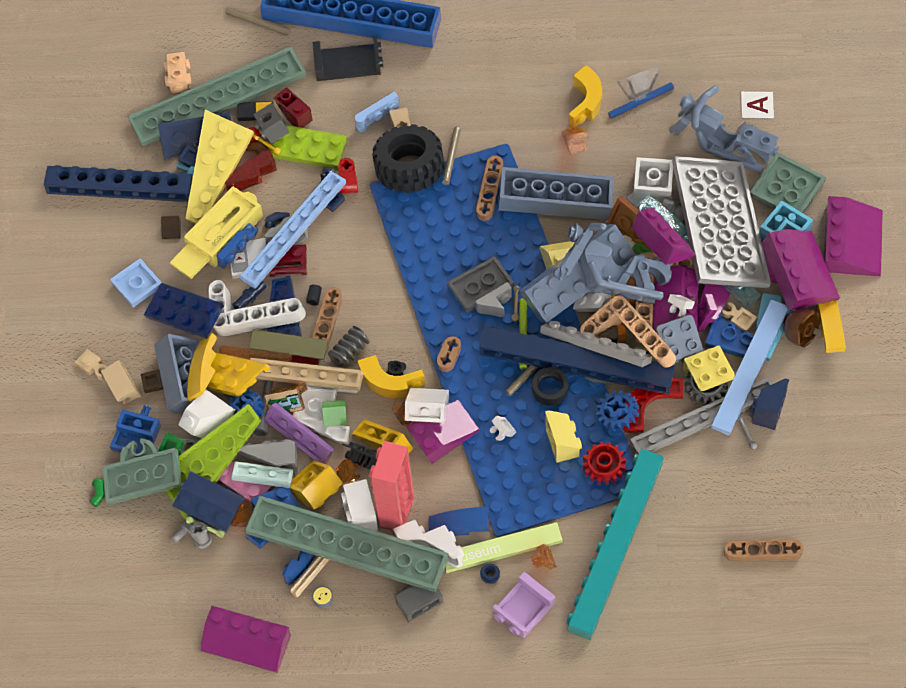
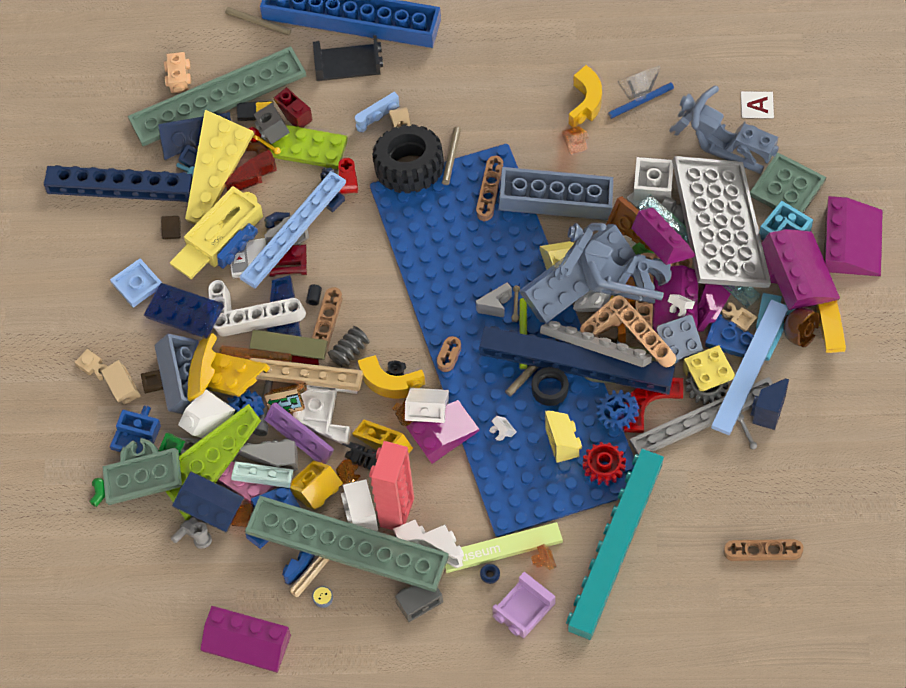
yellowish green hinge [186,516,225,538] -> none
dark blue pin [232,281,266,310] -> none
bright green panel [322,400,347,426] -> none
blue slope [429,507,489,536] -> none
dark grey tile [447,256,515,313] -> none

